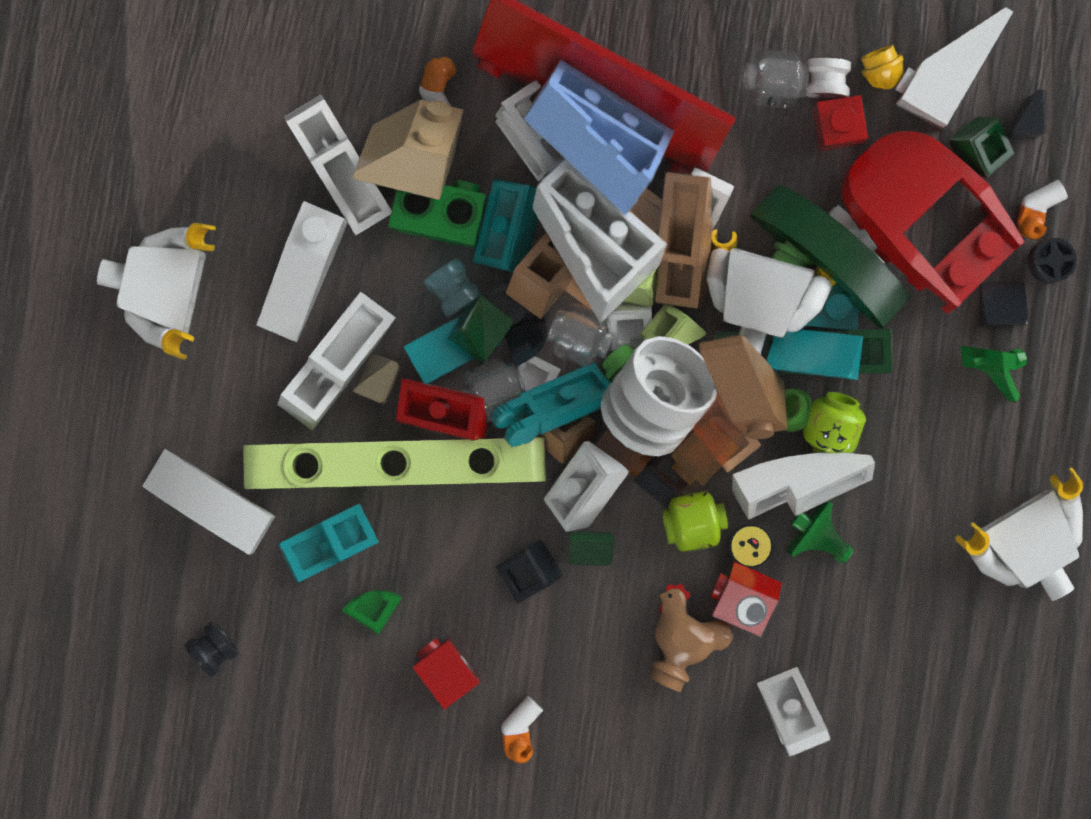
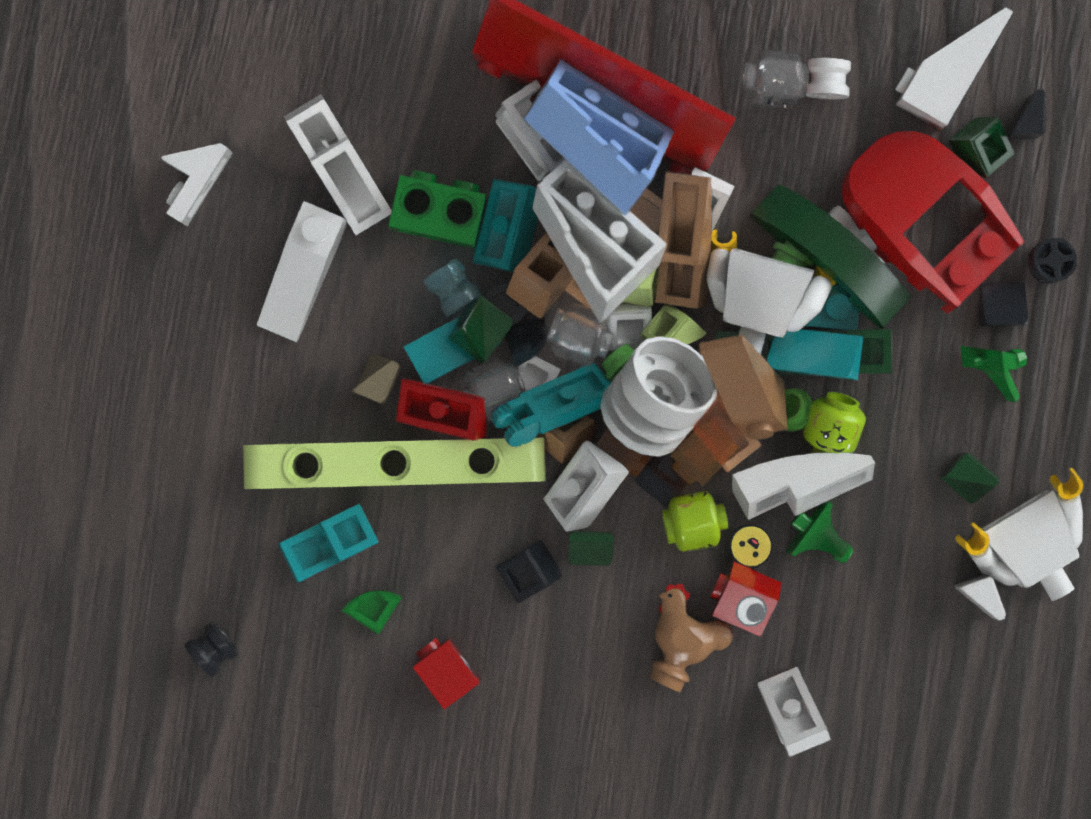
white torso [97,223,216,360] -> none
white slope [142,449,275,555] -> none
white slope [277,292,396,430] -> none
tan slope [353,99,463,200] -> none
orange arm [419,57,456,106] -> none
arm [501,696,543,764] -> none
red brick [812,95,868,152] -> none
yellow plate [861,45,904,89] -> none
arm [1017,180,1068,240] -> none
none -> white slope [161,143,233,226]
none -> dark green slope [939,452,1000,503]
none -> white slope [954,575,1006,621]

